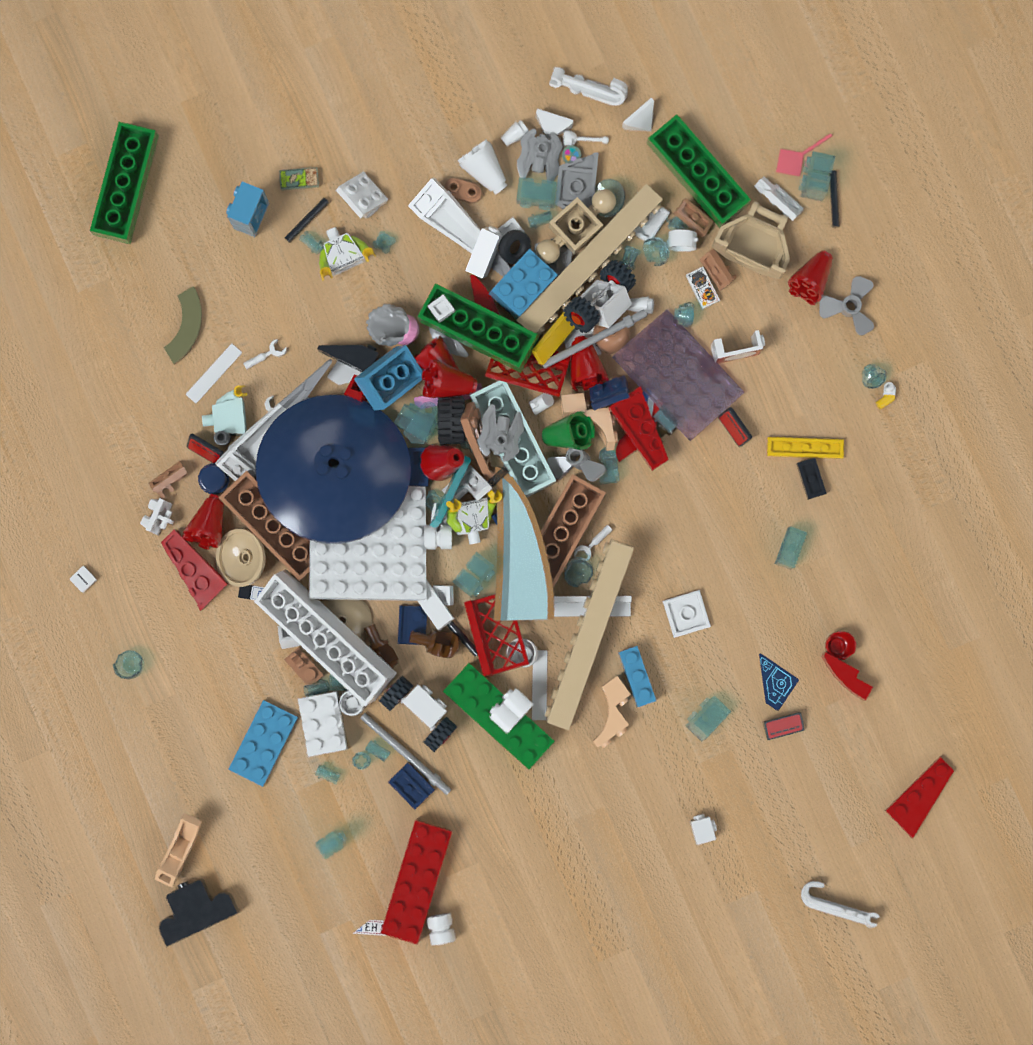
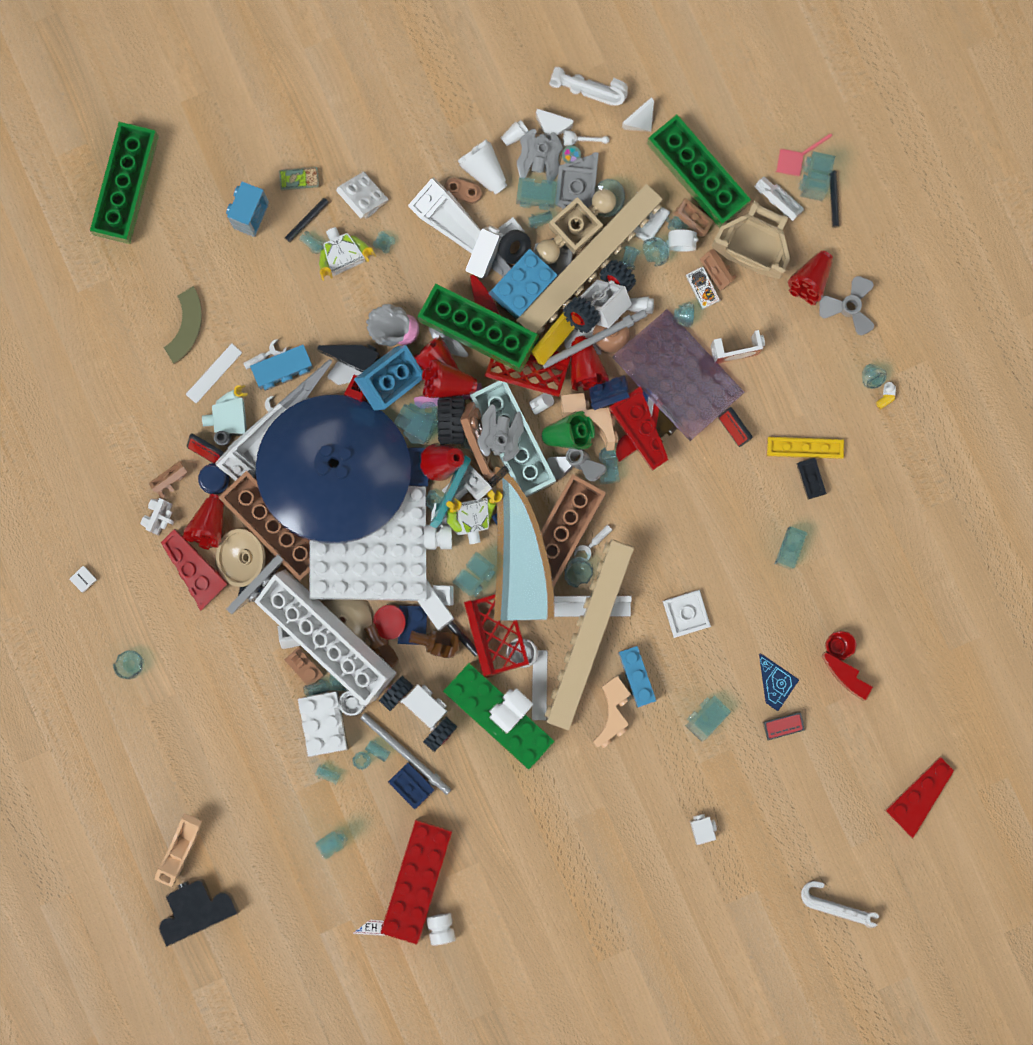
dark azure plate [228,700,298,787] -> none
white plate [428,295,455,323] -> none
clear light blue pin [653,409,678,433] -> none
none -> light grey wing [226,555,283,614]
none -> dark azure brick [250,345,313,391]
none -> red piece [373,605,405,640]

